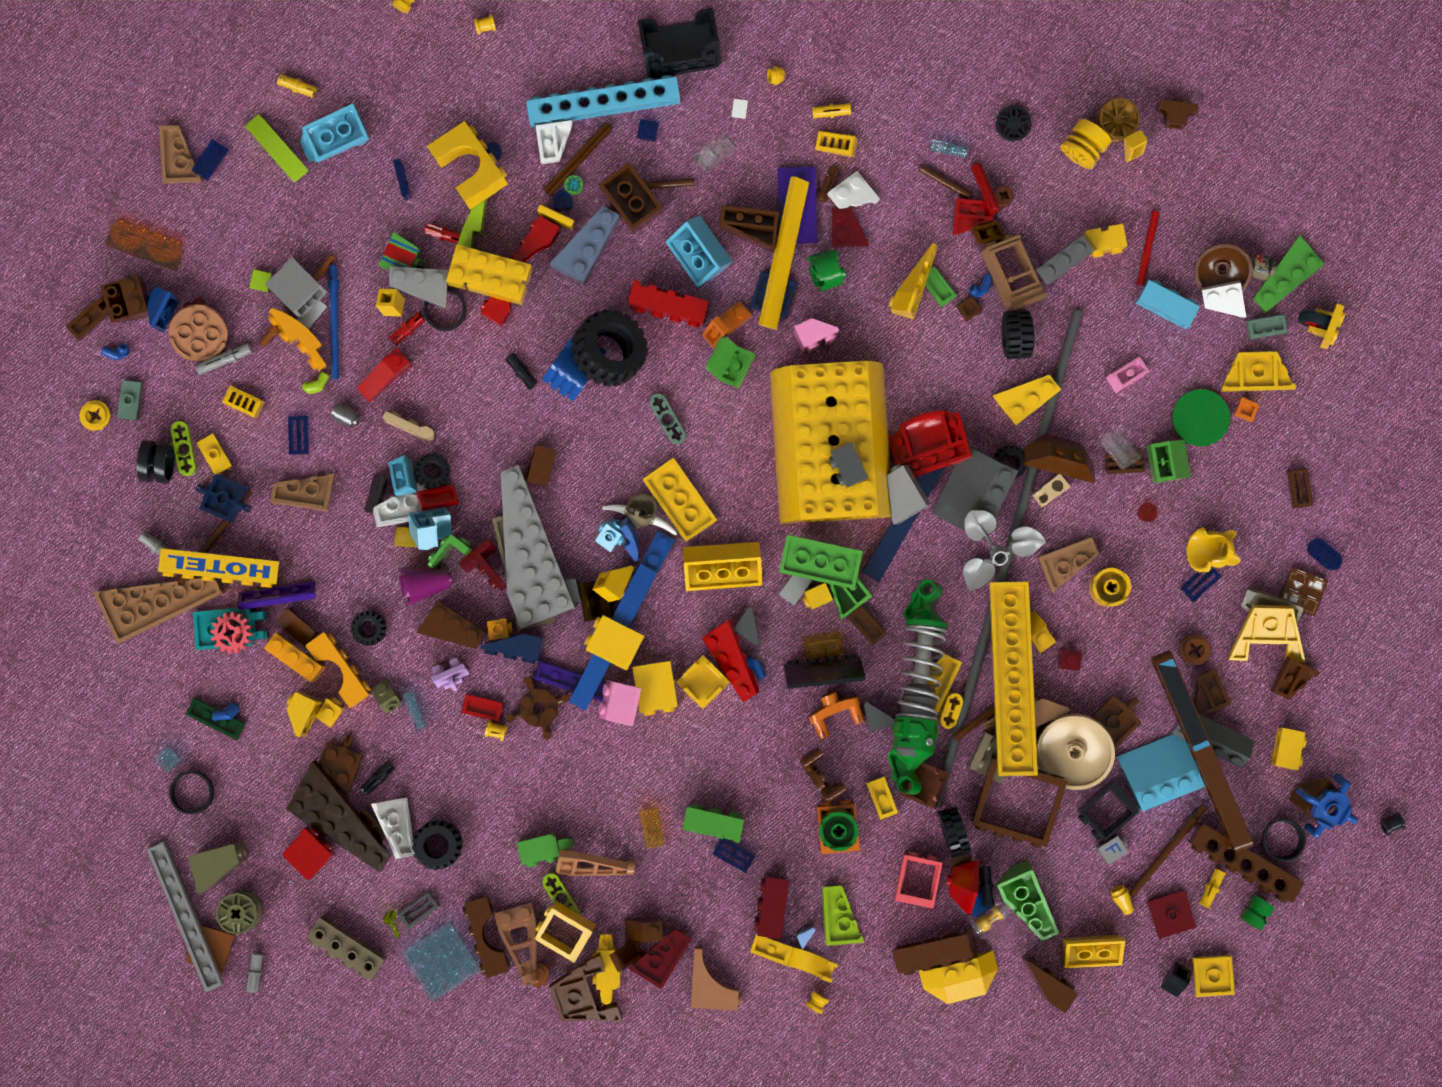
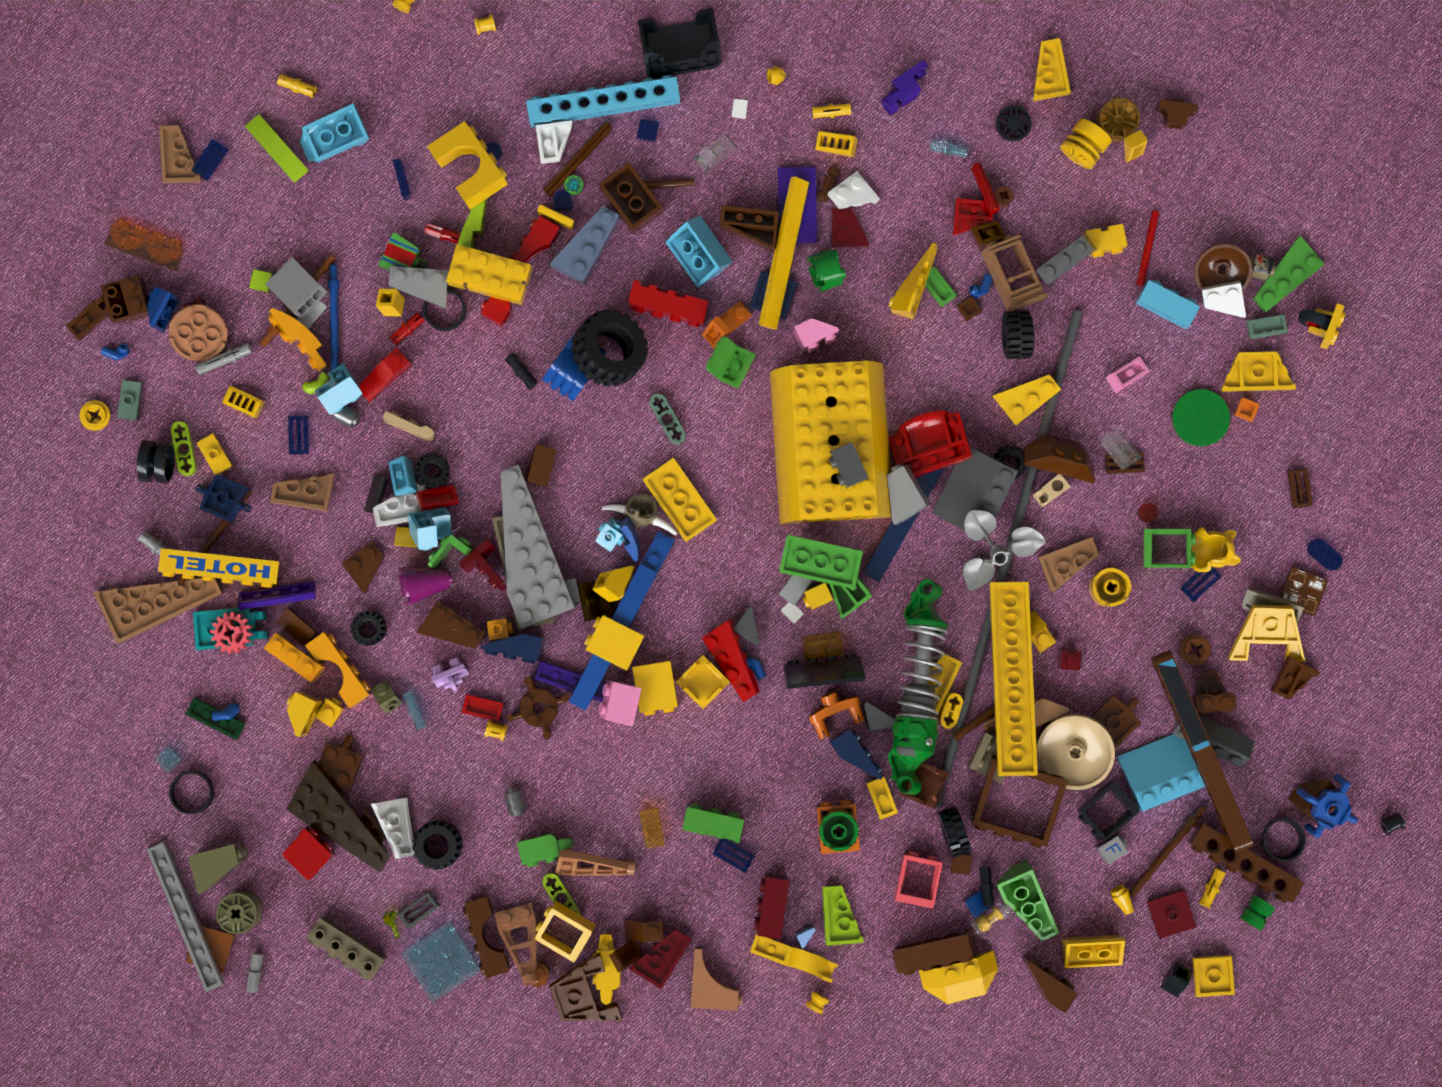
black axle [361,761,396,795] -> none
yellow slope [683,542,762,591] -> none
reddish brown plate [800,748,847,802] -> none
reddish brown plate [847,605,887,646] -> none
reddish brown bar [919,165,971,199] -> none
red slope [946,860,980,914] -> none
bright green slope [1146,440,1191,484] -> none
yellow brick [1271,727,1307,770] -> none
none -> brick [315,363,363,415]
none -> reddish brown wing [342,541,385,594]
none -> flat silver brick [504,787,527,817]
none -> white sticker [781,602,804,623]
none -> dark blue slope [829,728,883,780]
none -> dark purple plate [881,60,928,115]
none -> yellow wing [1033,38,1071,102]
none -> bright green window [1144,529,1195,569]
none -> reddish brown brick [1194,691,1237,713]

